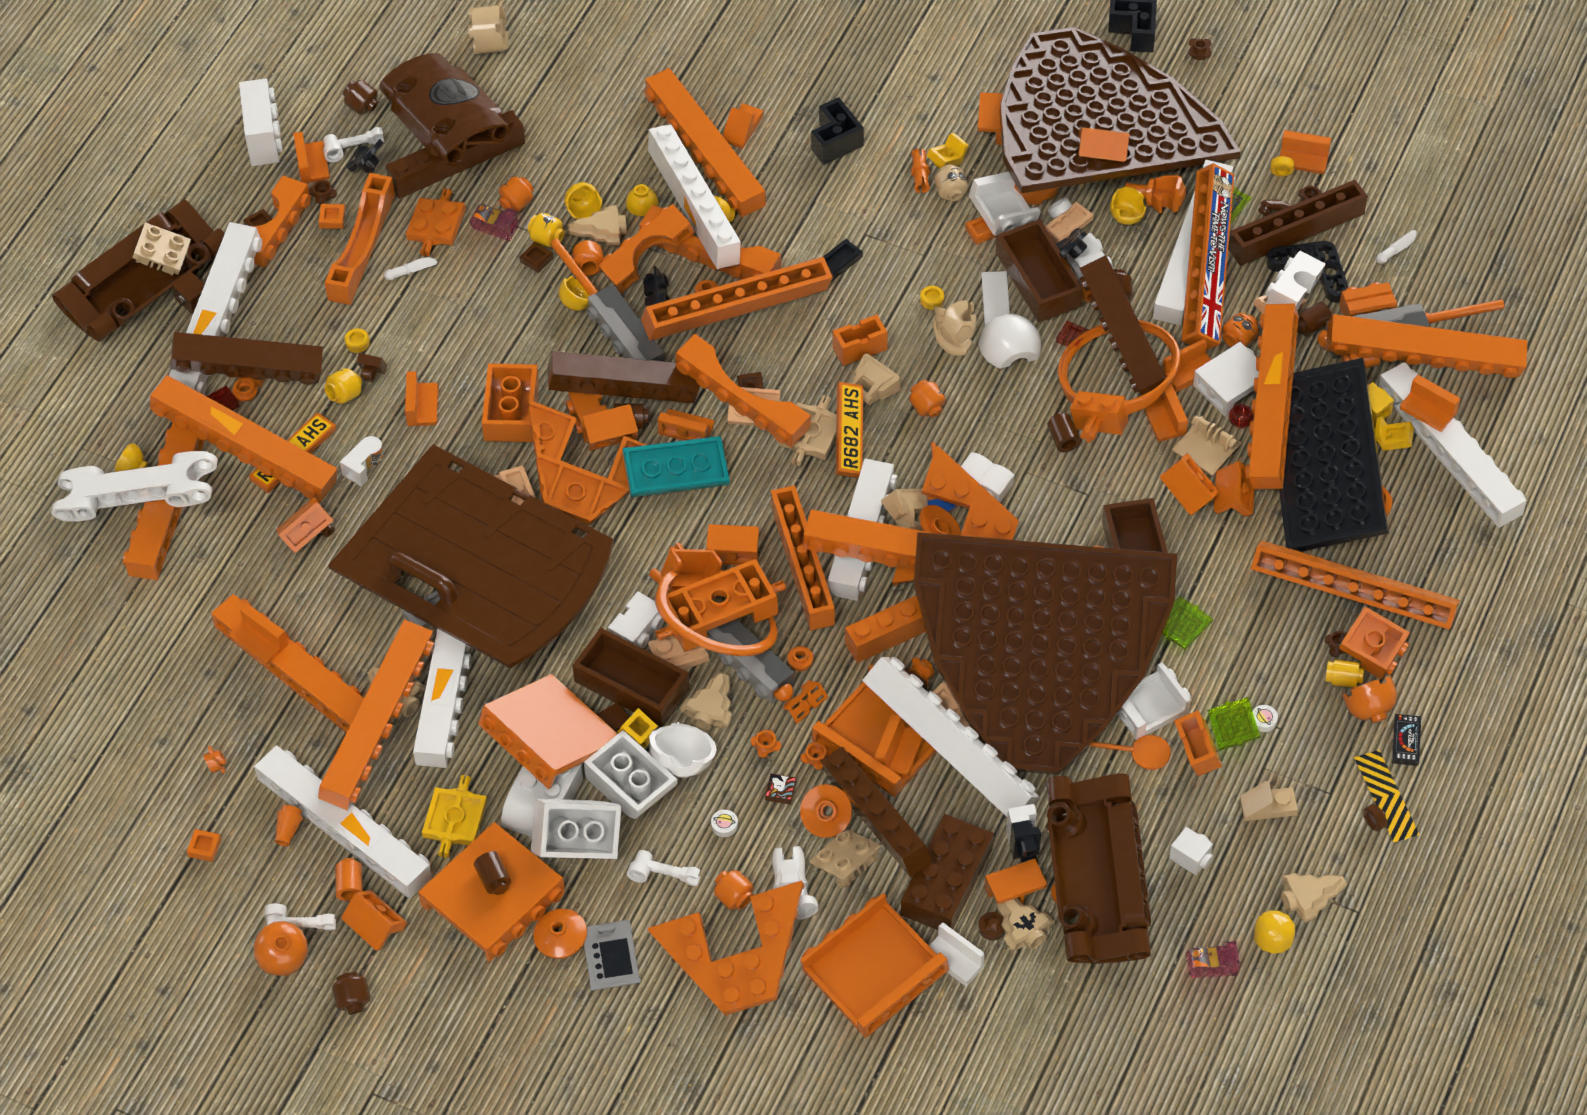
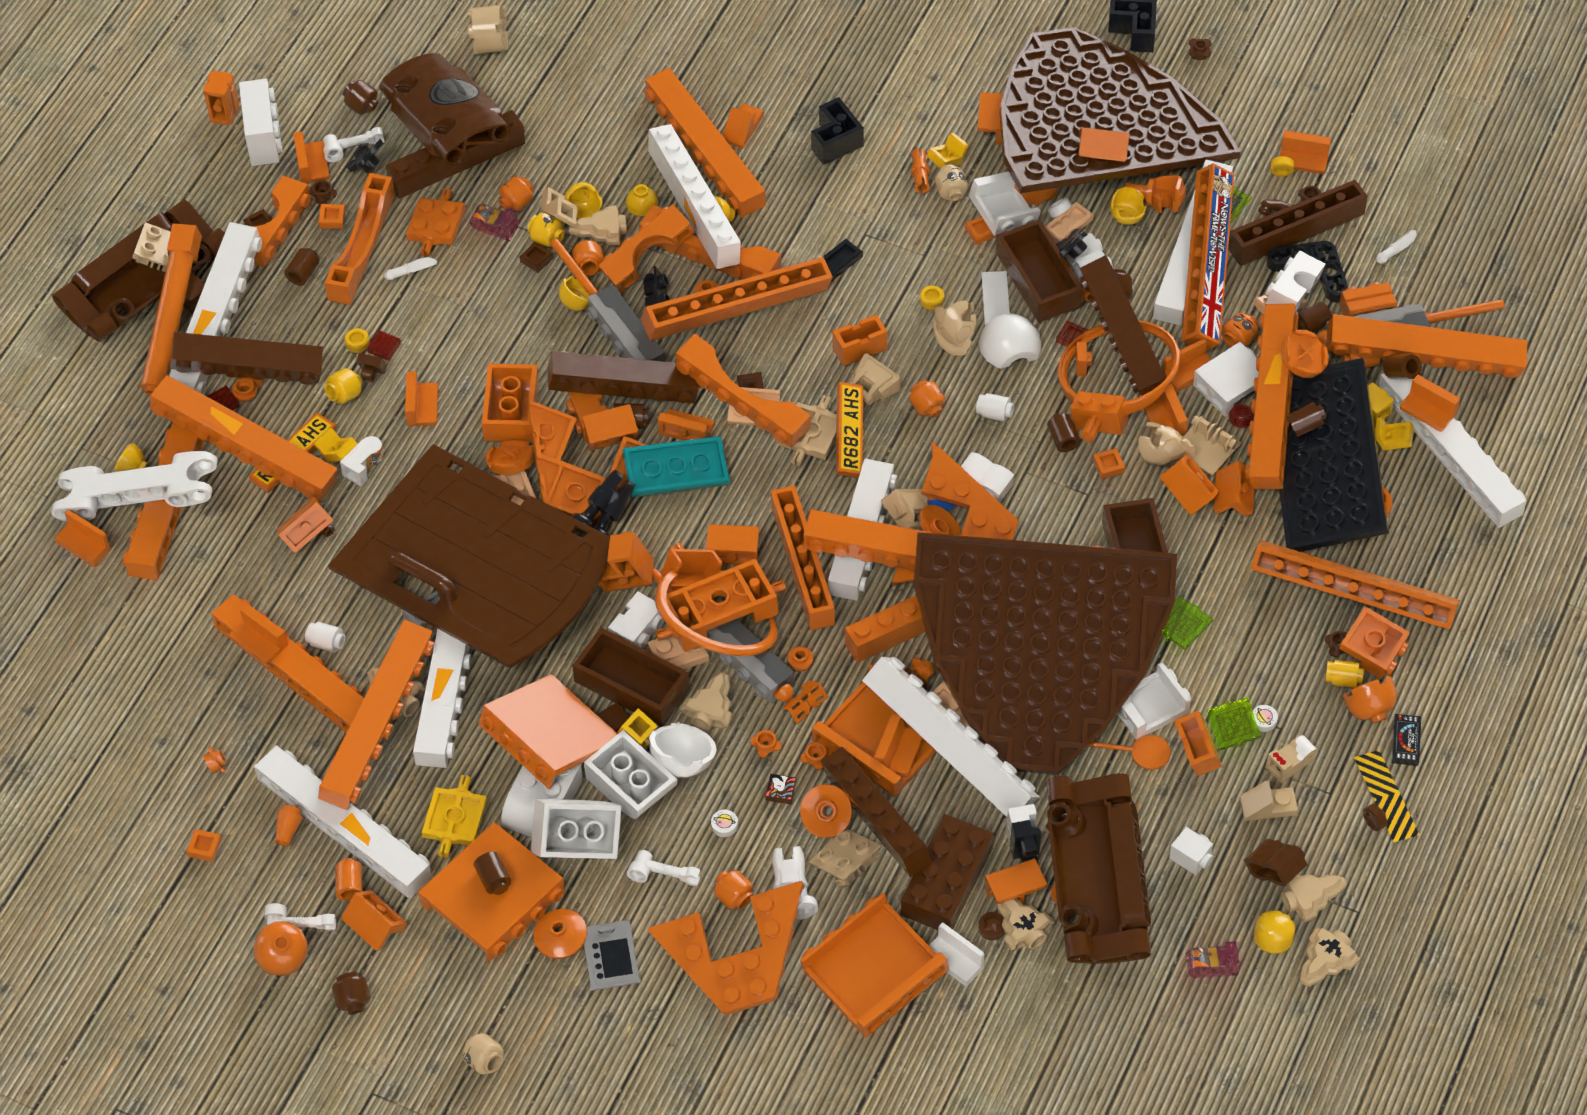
none -> orange panel [54,510,111,567]
none -> orange brick [141,223,202,395]
none -> orange brick [203,71,239,125]
none -> reddish brown brick [284,248,320,286]
none -> white brick [305,622,346,653]
none -> yellow bracket [314,428,358,462]
none -> clear red tile [367,330,401,361]
none -> tan head [462,1033,504,1075]
none -> orange tile [485,439,535,475]
none -> tan slope [541,187,577,227]
none -> black piece [572,470,635,537]
none -> orange brick [599,532,654,592]
none -> white brick [976,393,1014,422]
none -> orange plate [1075,342,1092,376]
none -> orange plate [1093,448,1125,480]
none -> tan helmet [1139,422,1196,465]
none -> reddish brown brick [1244,839,1308,886]
none -> tan leg [1266,735,1319,784]
none -> orange tile [1280,330,1329,378]
none -> reddish brown brick [1286,402,1327,438]
none -> tan rock [1300,928,1360,987]
none -> reddish brown brick [1383,354,1422,379]

